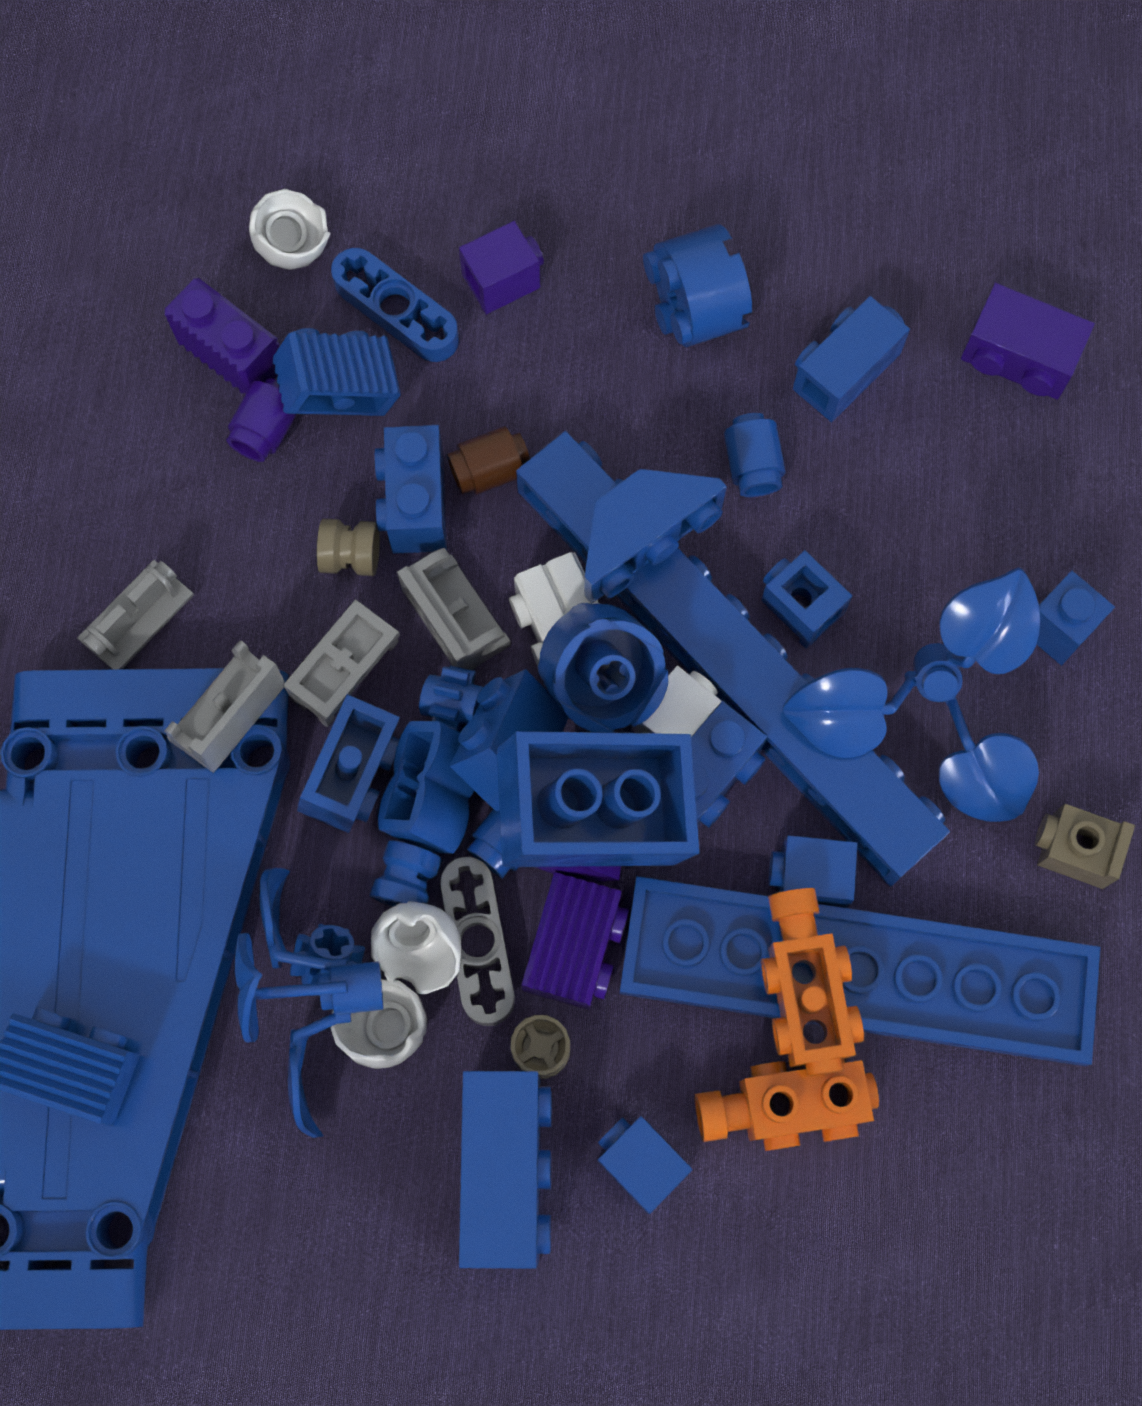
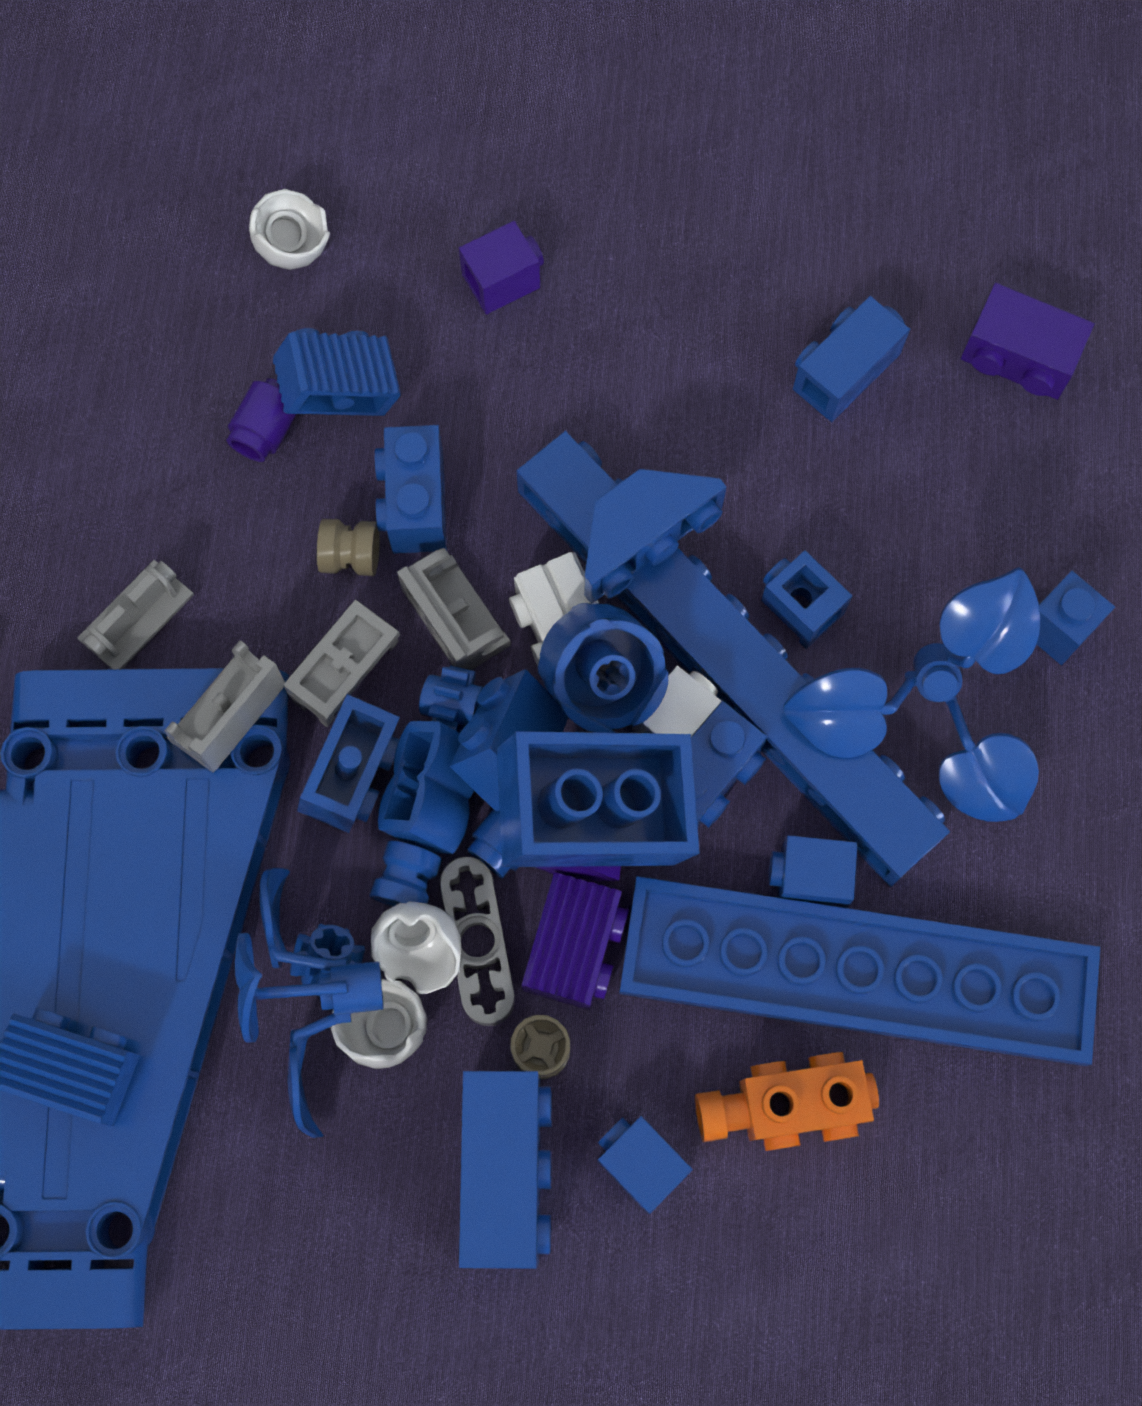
dark purple brick [165,278,280,393] -> none
blue beam [331,248,459,362] -> none
reddish brown brick [446,426,530,495] -> none
blue brick [643,224,752,347] -> none
blue brick [724,413,786,497] -> none
orange brick [761,888,864,1076] -> none
dark tan brick [1035,804,1135,889] -> none

